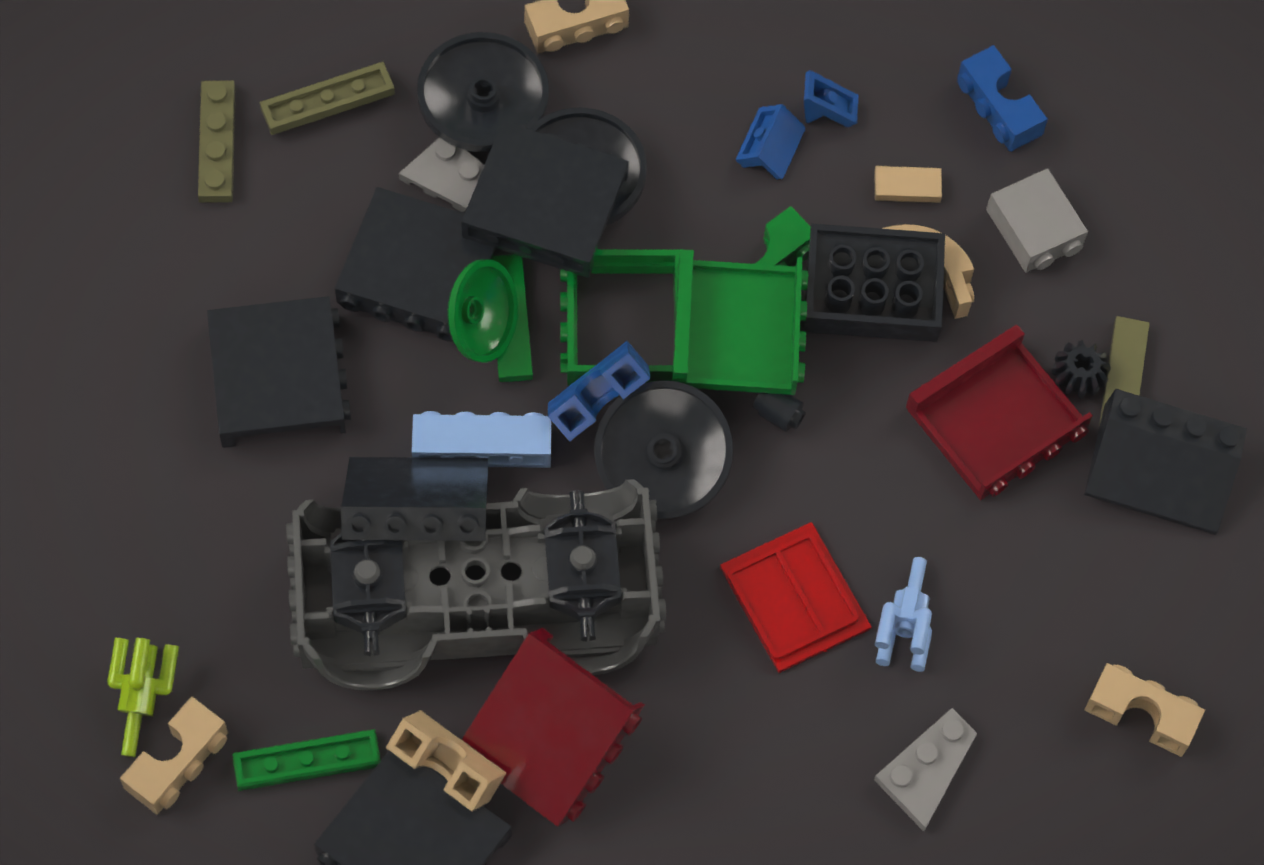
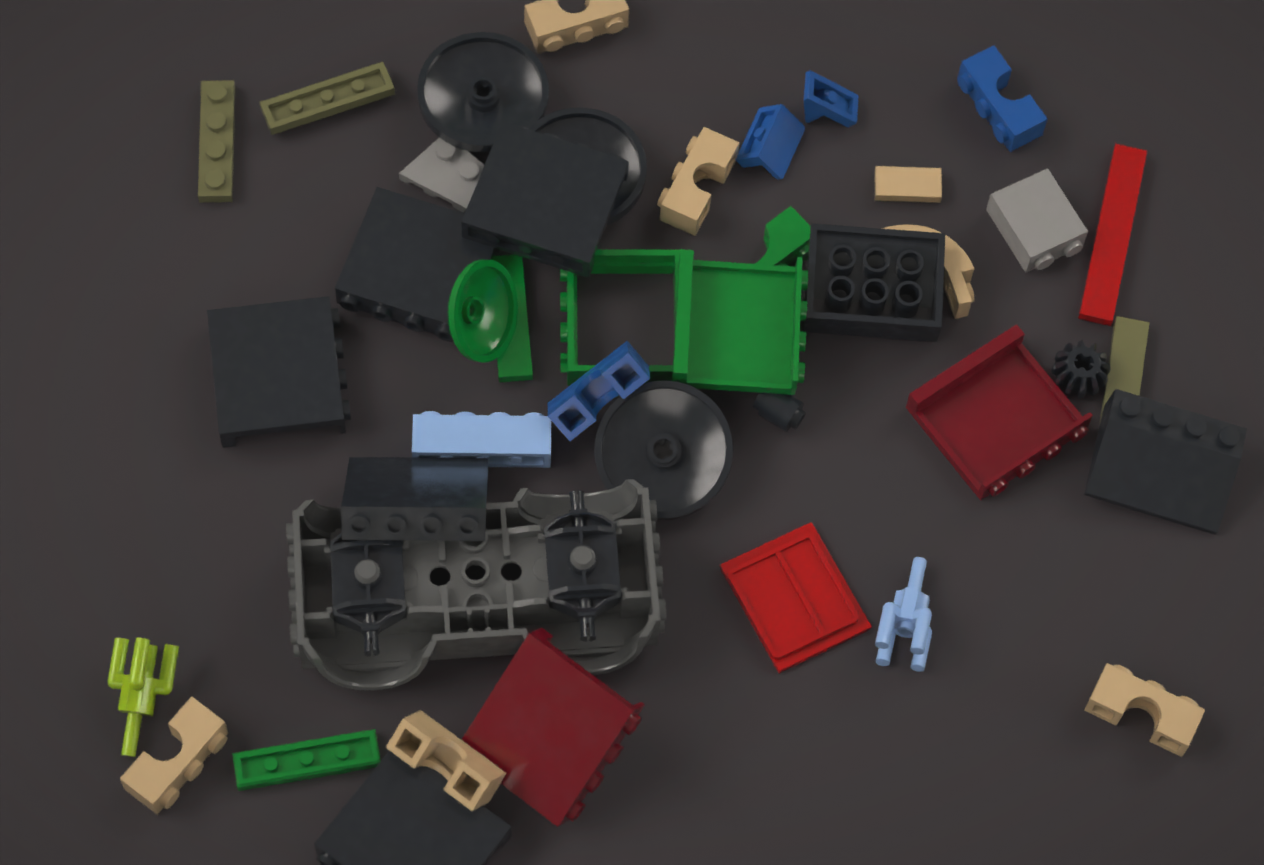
light grey wing [874,708,977,831] -> none
none -> tan arch [657,127,740,236]
none -> red tile [1078,143,1147,326]

